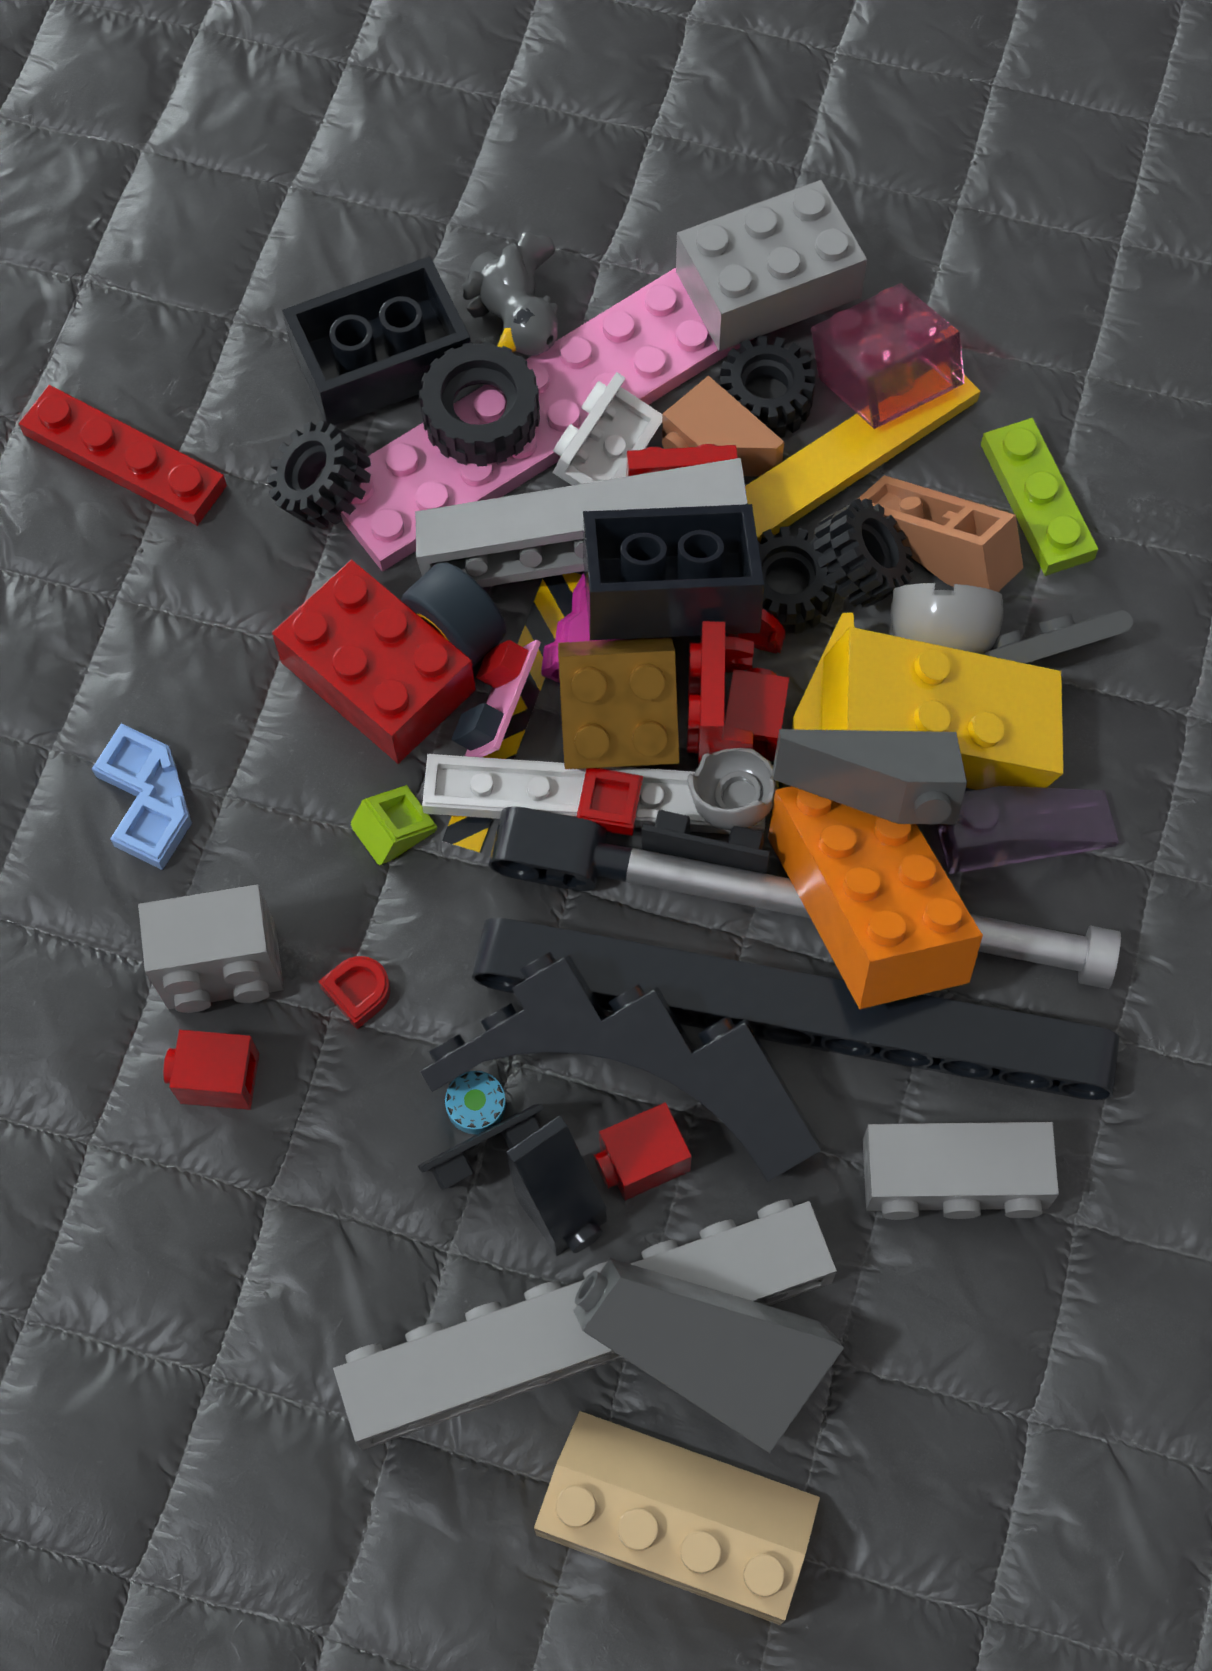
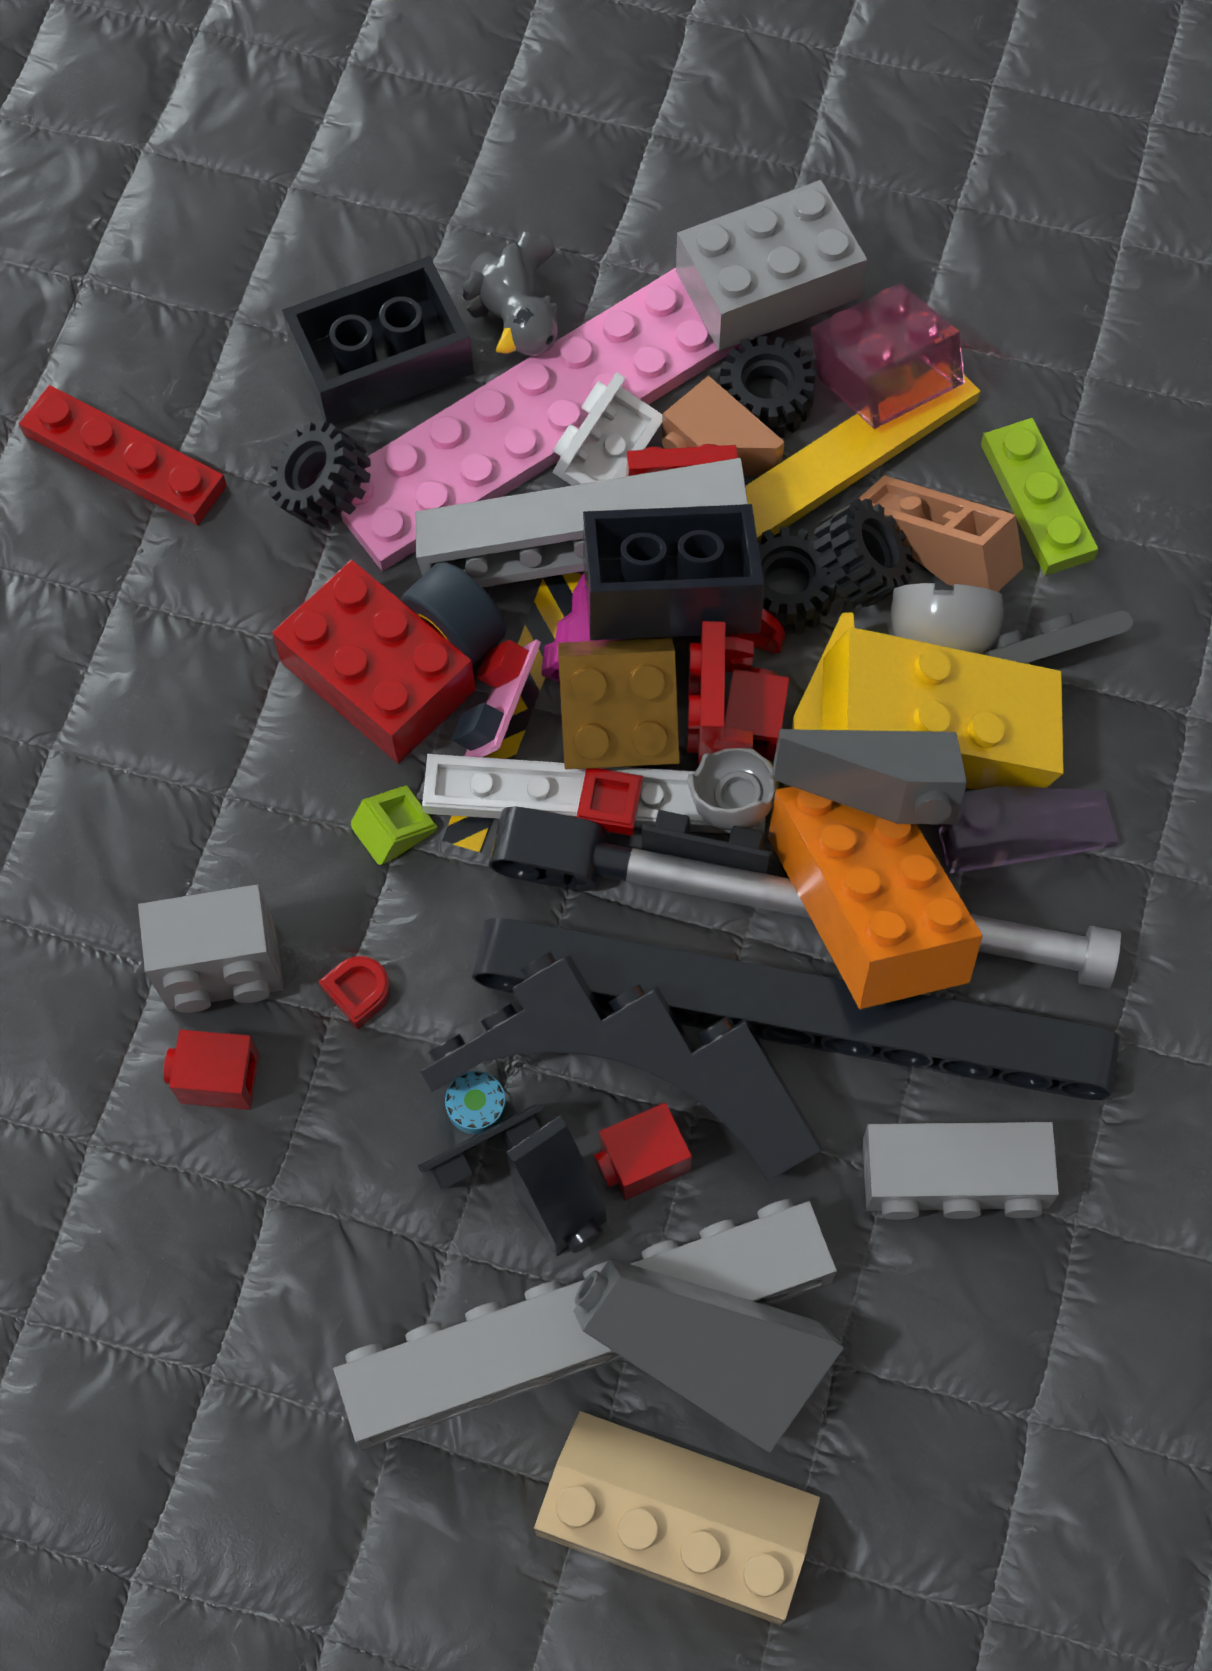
light blue tile [92,723,192,870] -> none
black tyre [419,342,540,466] -> none

